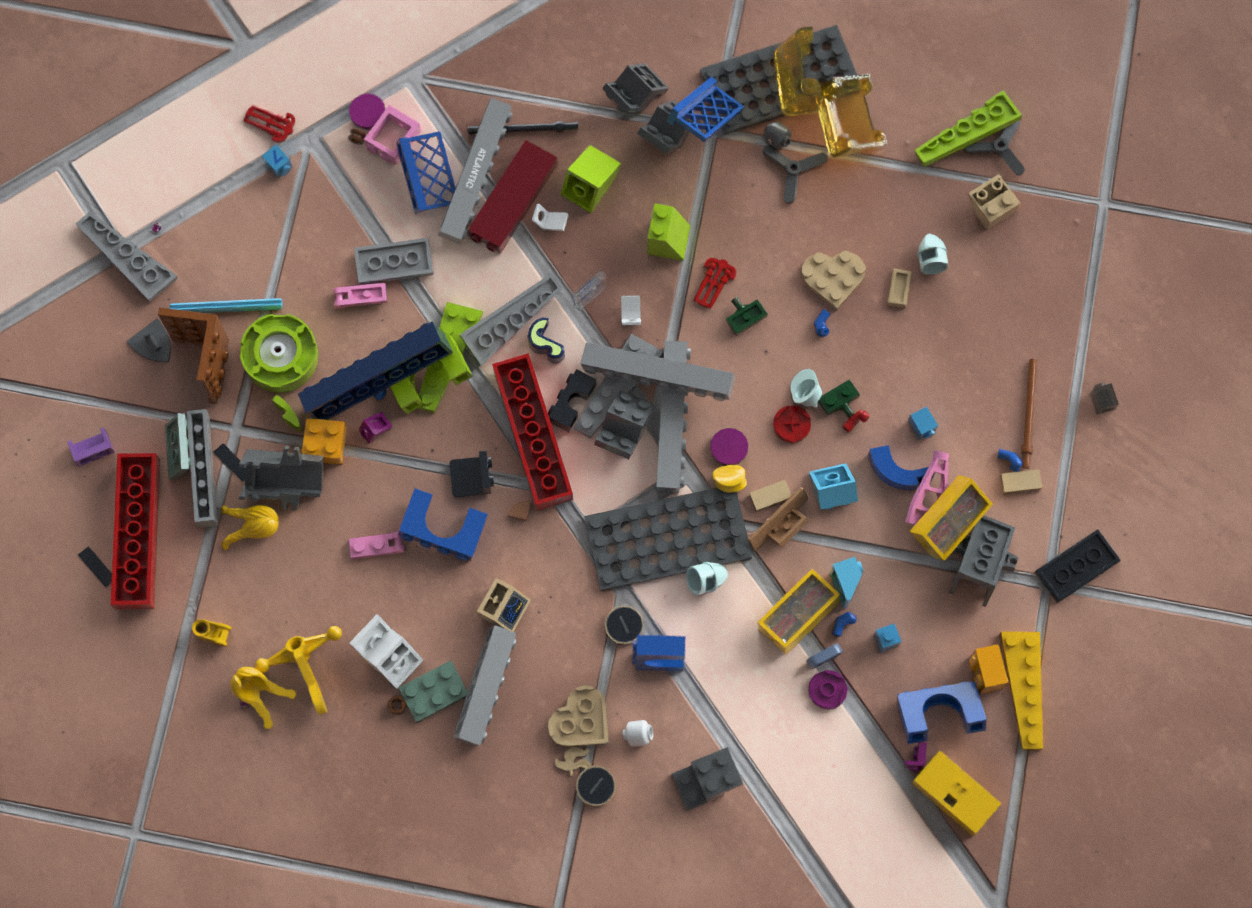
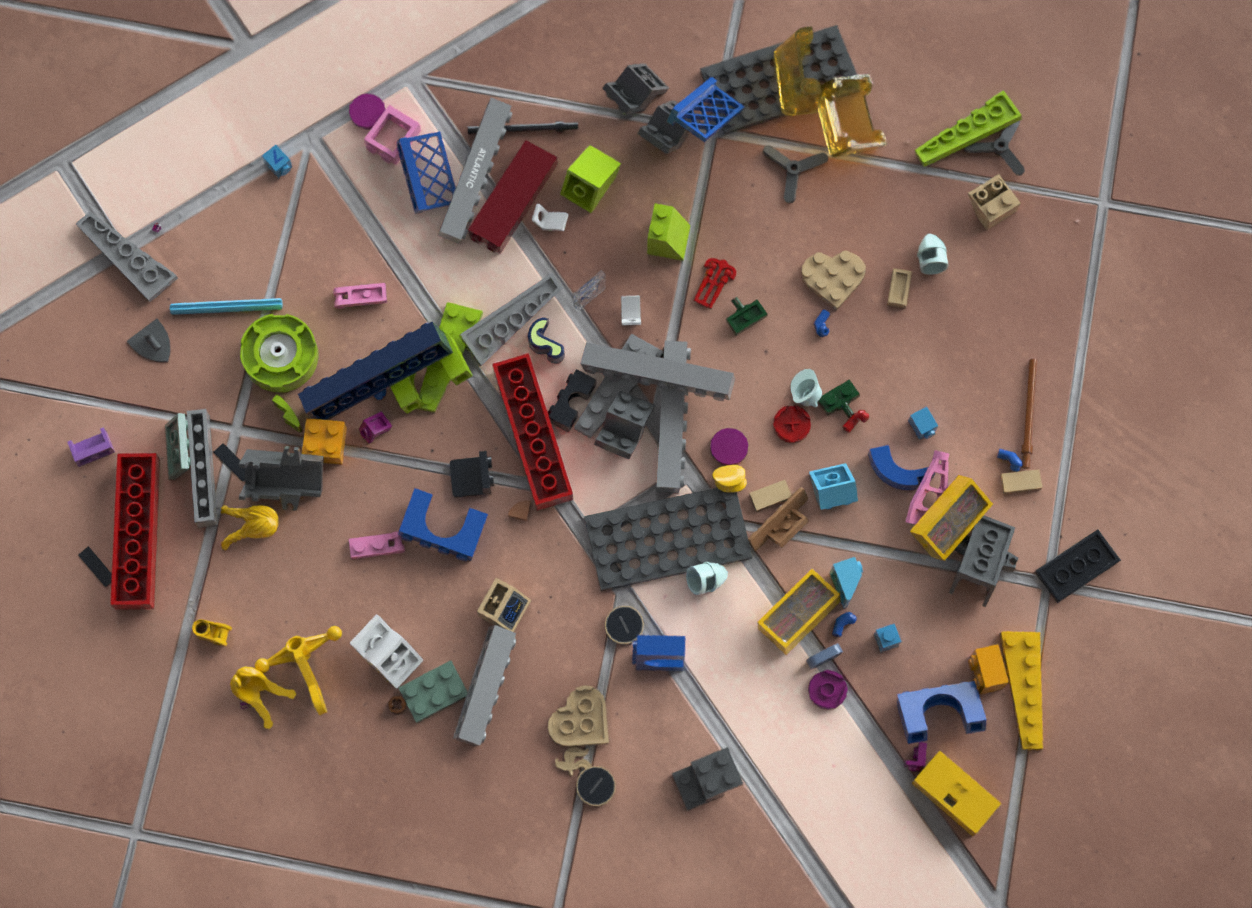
dark orange bracket [158,307,229,404] -> none
red piece [243,105,296,143] -> none
reddish brown bush [348,129,366,145] -> none
light grey plate [354,238,434,285] -> none
white head [623,720,653,747] -> none
dark grey head [764,122,791,149] -> none
clear smoke brick [1090,383,1119,414] -> none

